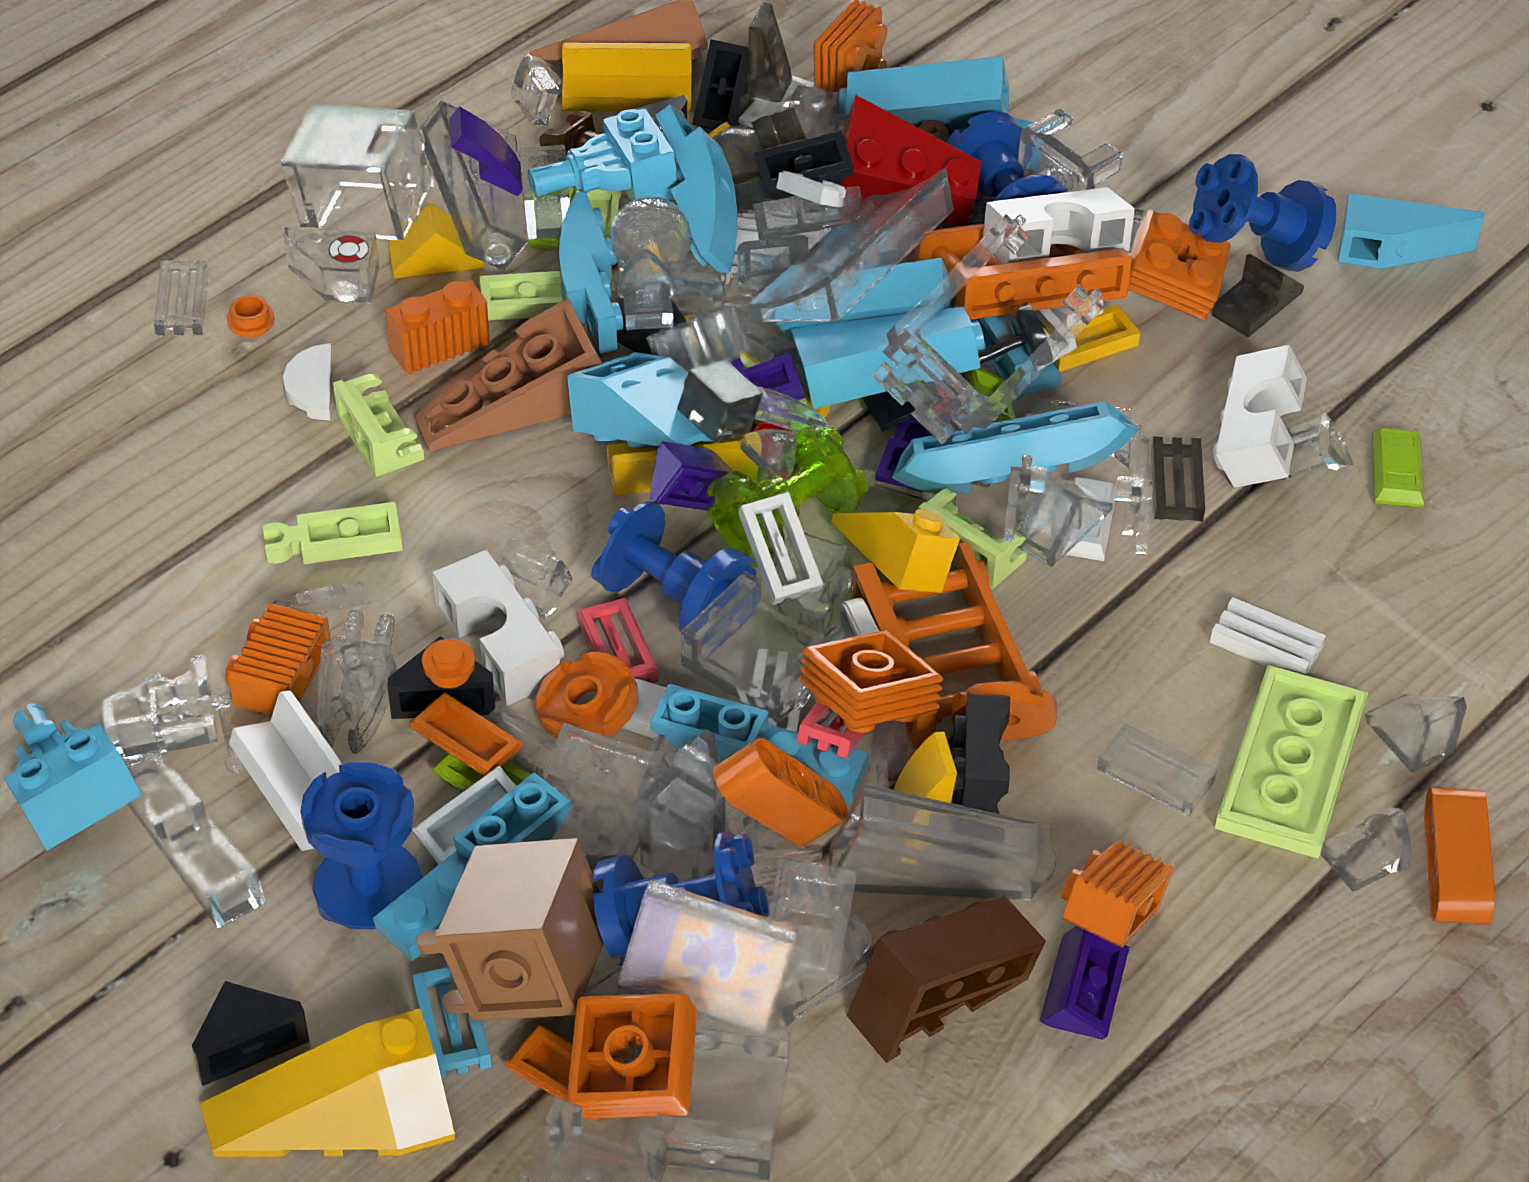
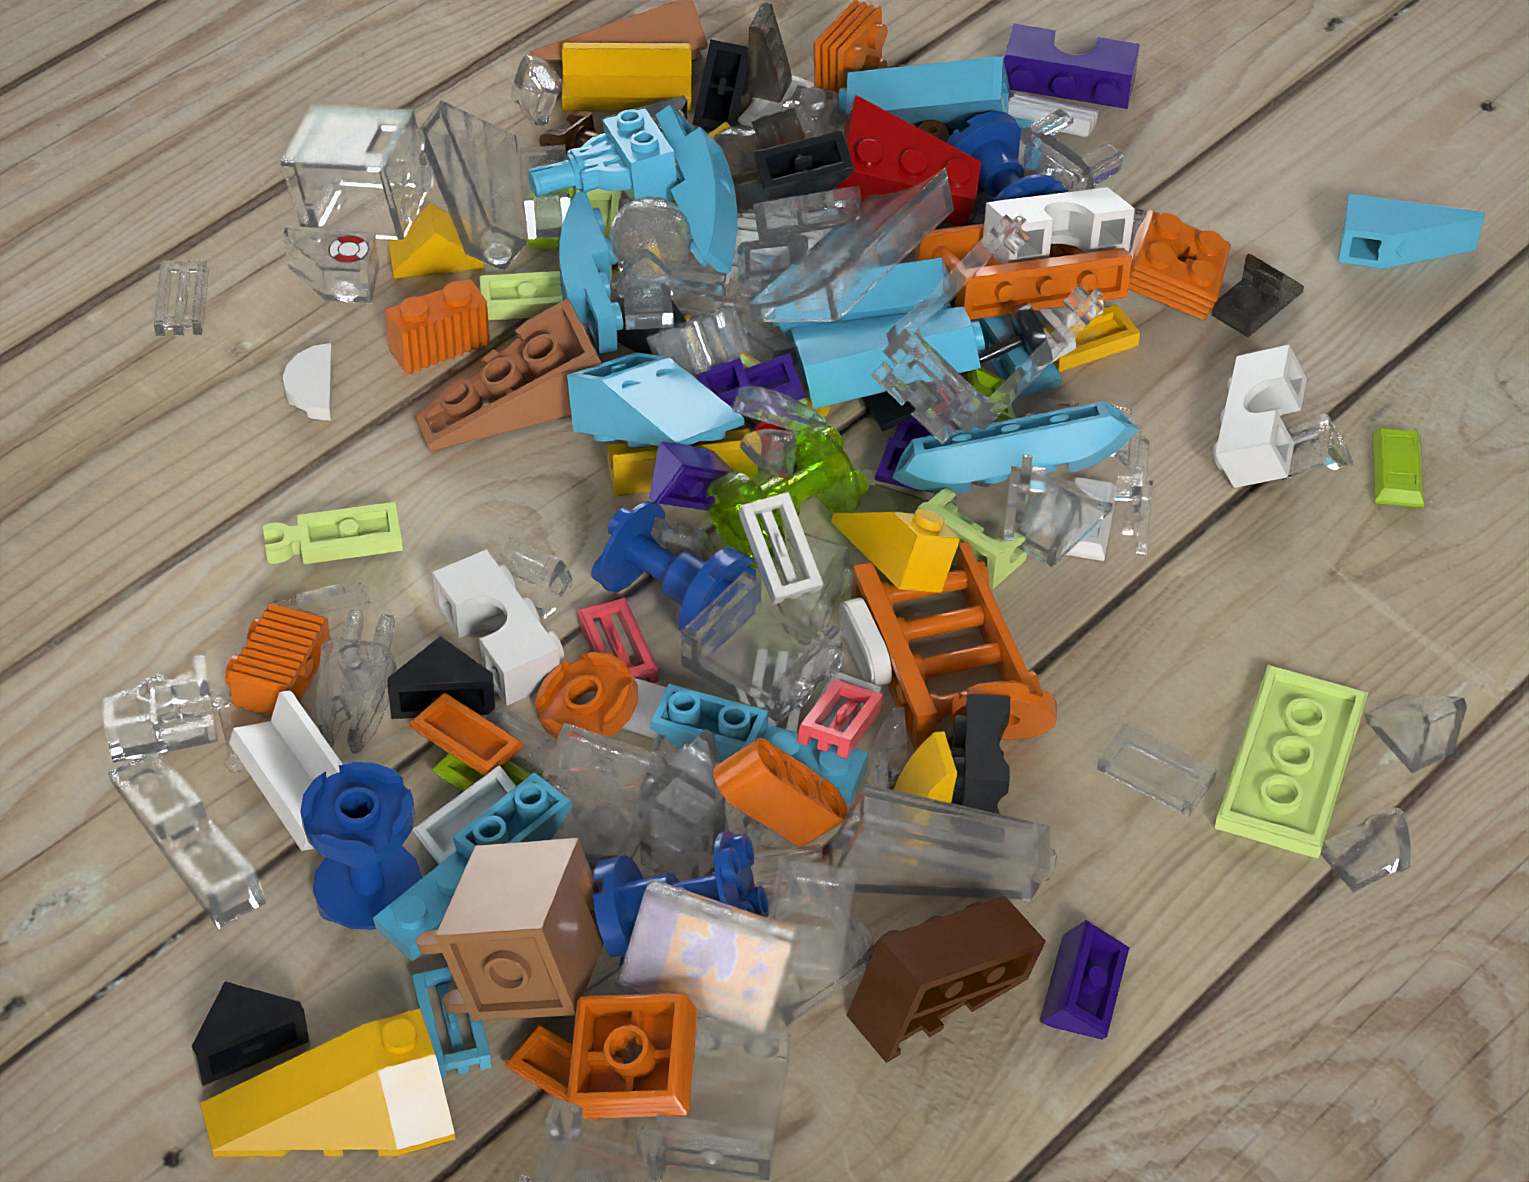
medium azure brick [4,703,143,851] -> none
orange plate [227,295,274,337] -> none
yellowish green hinge [333,374,425,477] -> none
orange plate [422,639,475,688] -> none
dark purple slope [449,106,523,197] -> none
clear smoke brick [677,360,763,443] -> none
white tile [776,171,847,207] -> none
orange brick [798,630,944,733] -> none
orange brick [1061,839,1173,948] -> none
clear smoke tile [1151,436,1205,522] -> none
blue piece [1189,154,1336,272] -> none
white tile [1210,597,1326,675] -> none
orange beam [1424,786,1495,925] -> none
none -> clear tile [651,517,719,561]
none -> dark purple arch [1004,24,1140,109]
none -> white tile [1008,92,1099,137]

